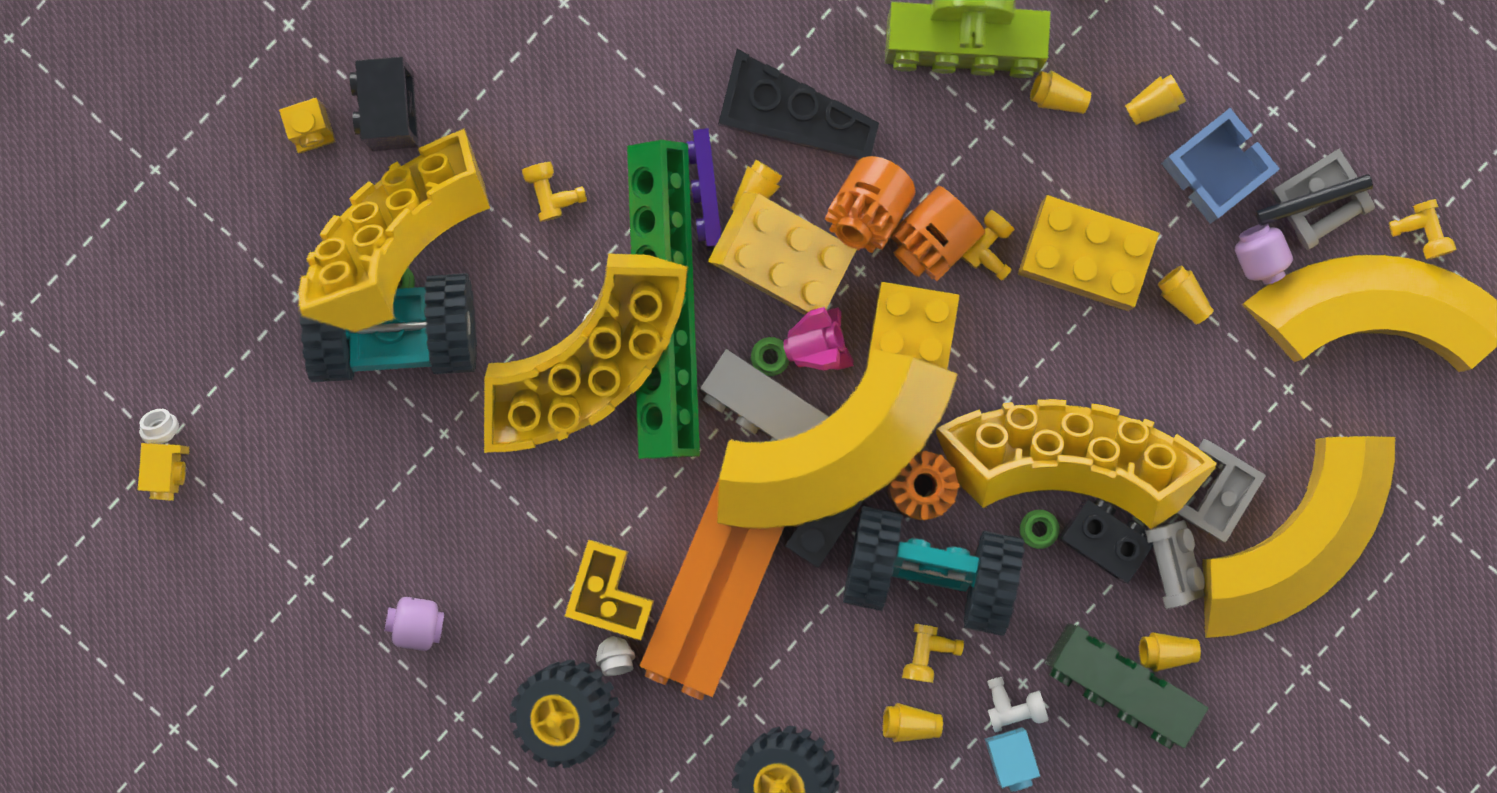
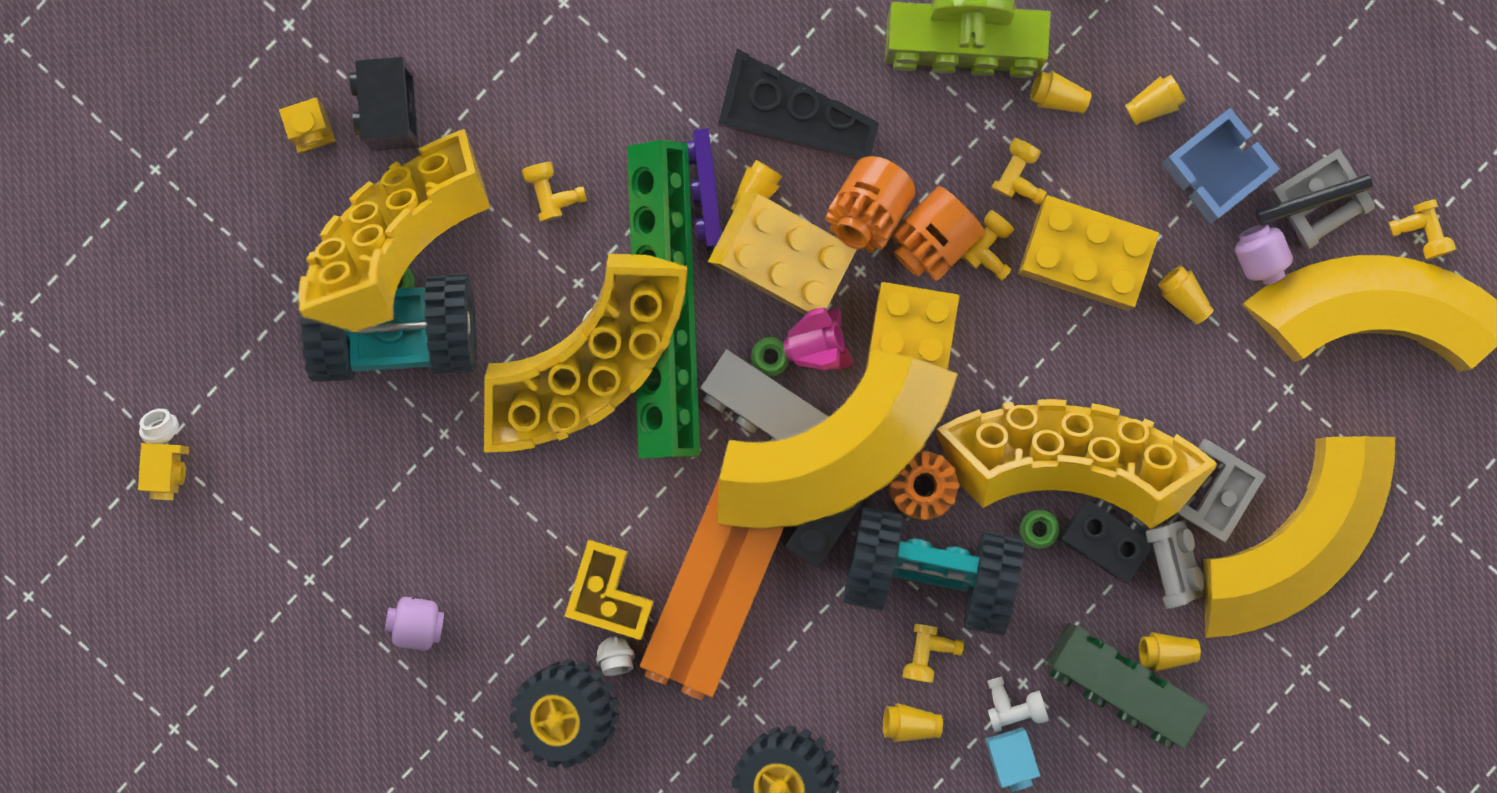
none -> yellow piece [991,138,1046,205]

